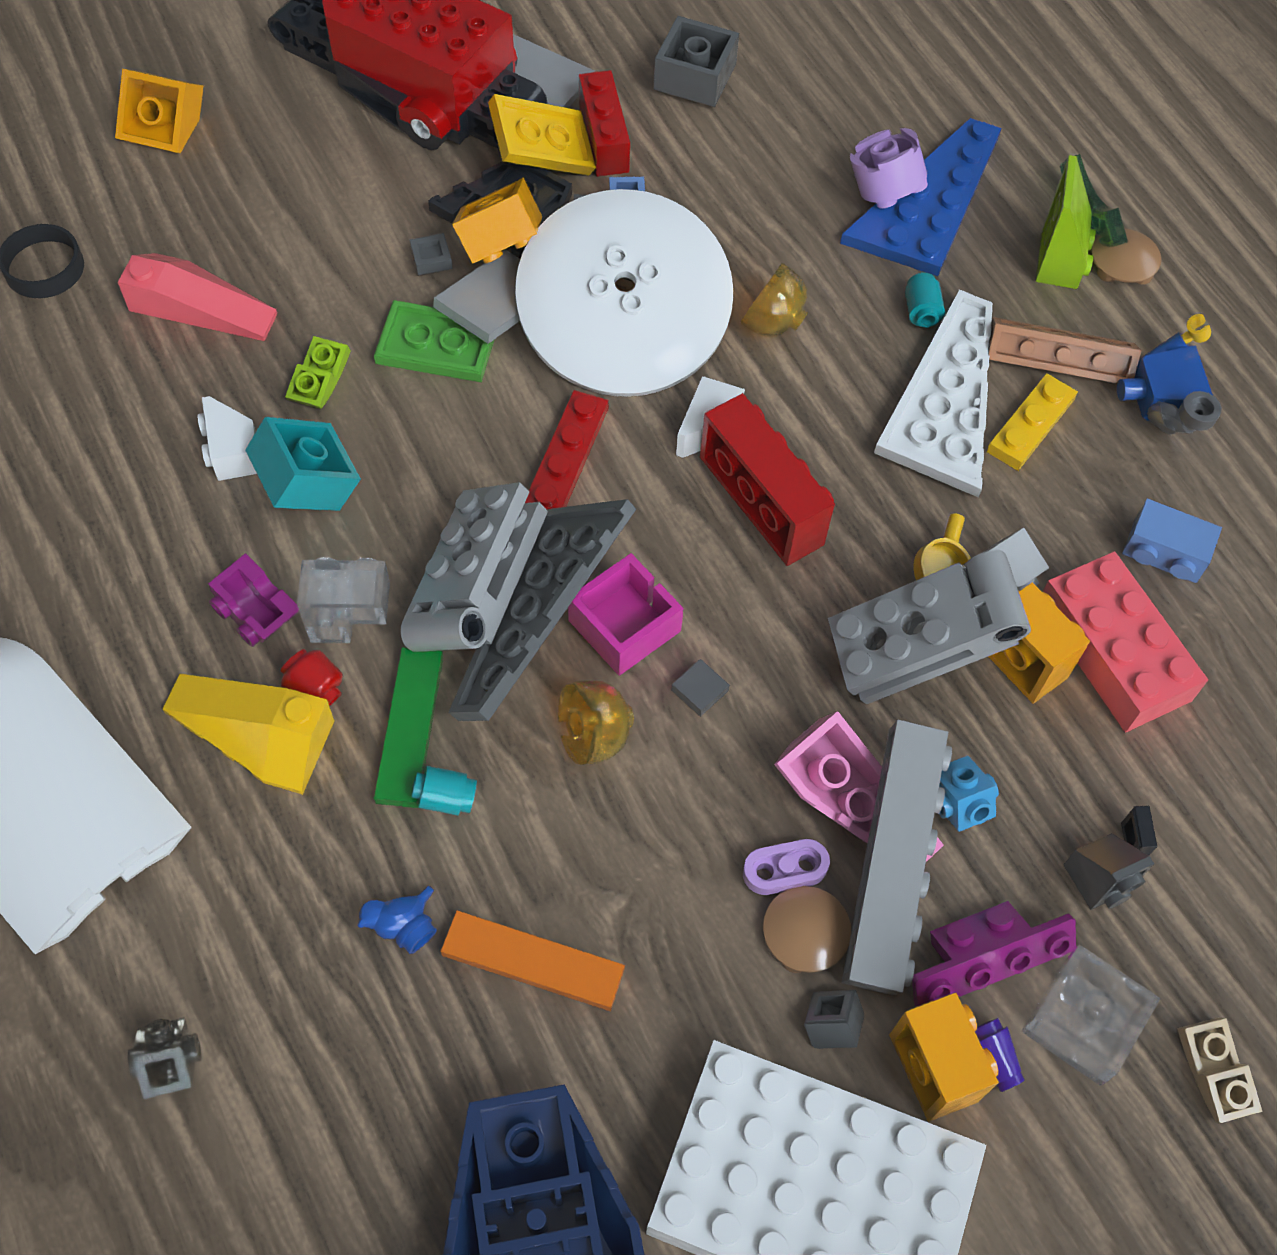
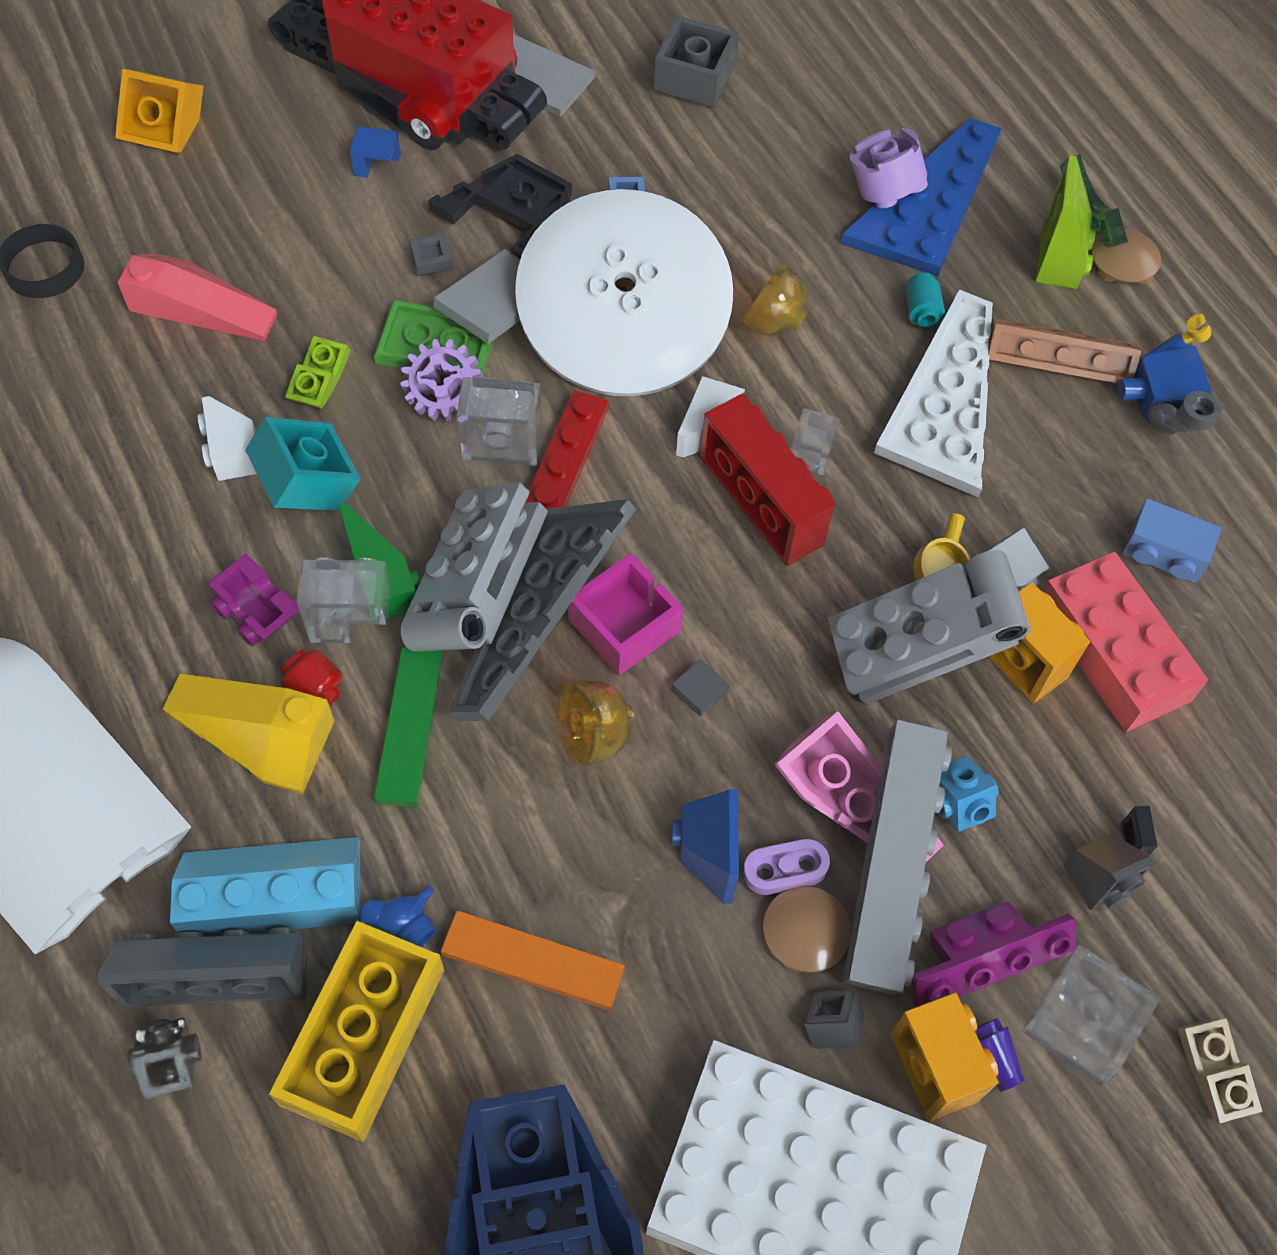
teal brick [411,766,477,816] -> none
light orange brick [452,178,542,264] -> none
yellow plate [488,94,596,176] -> none
red brick [579,70,630,177] -> none
yellow plate [987,373,1078,471] -> none
none -> dark grey slope [97,928,308,1007]
none -> medium azure slope [170,837,361,937]
none -> yellow brick [269,921,444,1143]
none -> green slope [338,503,420,623]
none -> blue panel [350,126,401,178]
none -> lavender gear [400,339,483,422]
none -> clear brick [457,377,542,466]
none -> blue slope [672,789,739,904]
none -> clear brick [791,409,840,475]

